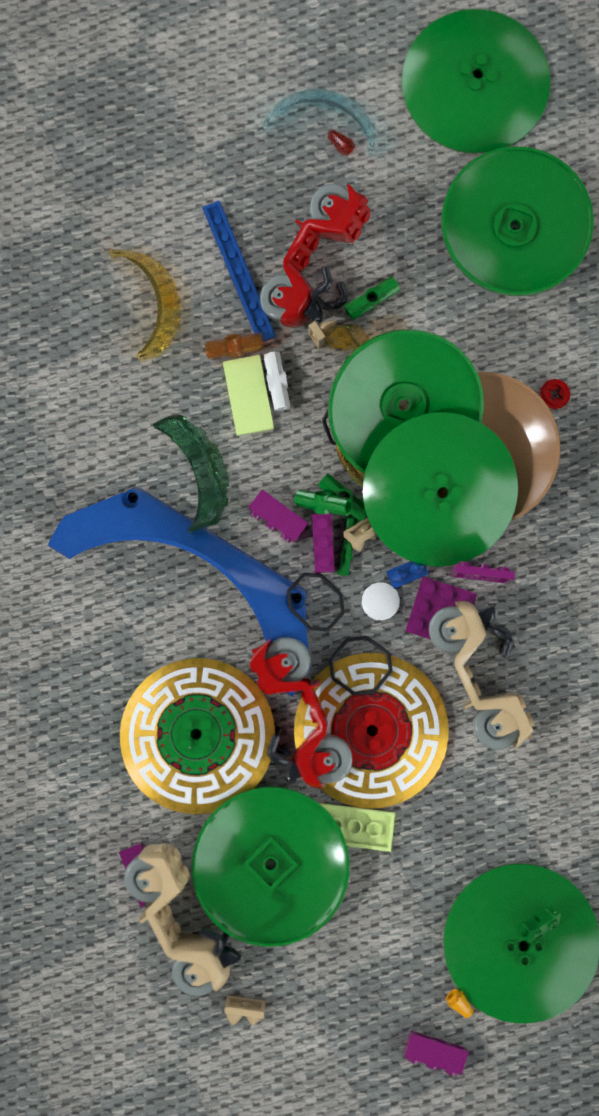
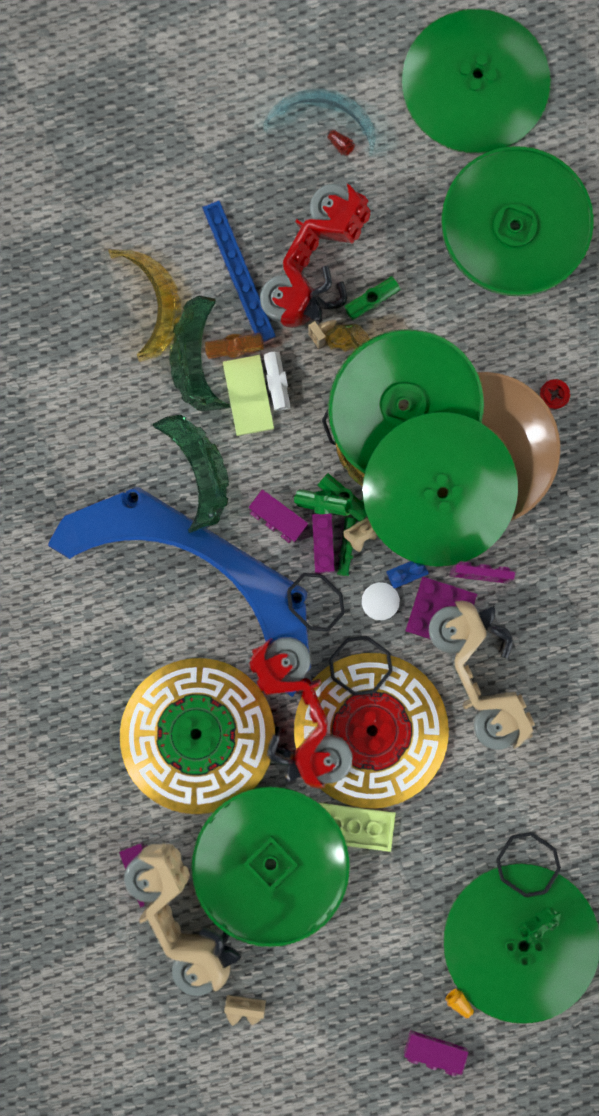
none -> clear green windscreen [169,295,231,412]
none -> black piece [496,832,561,897]

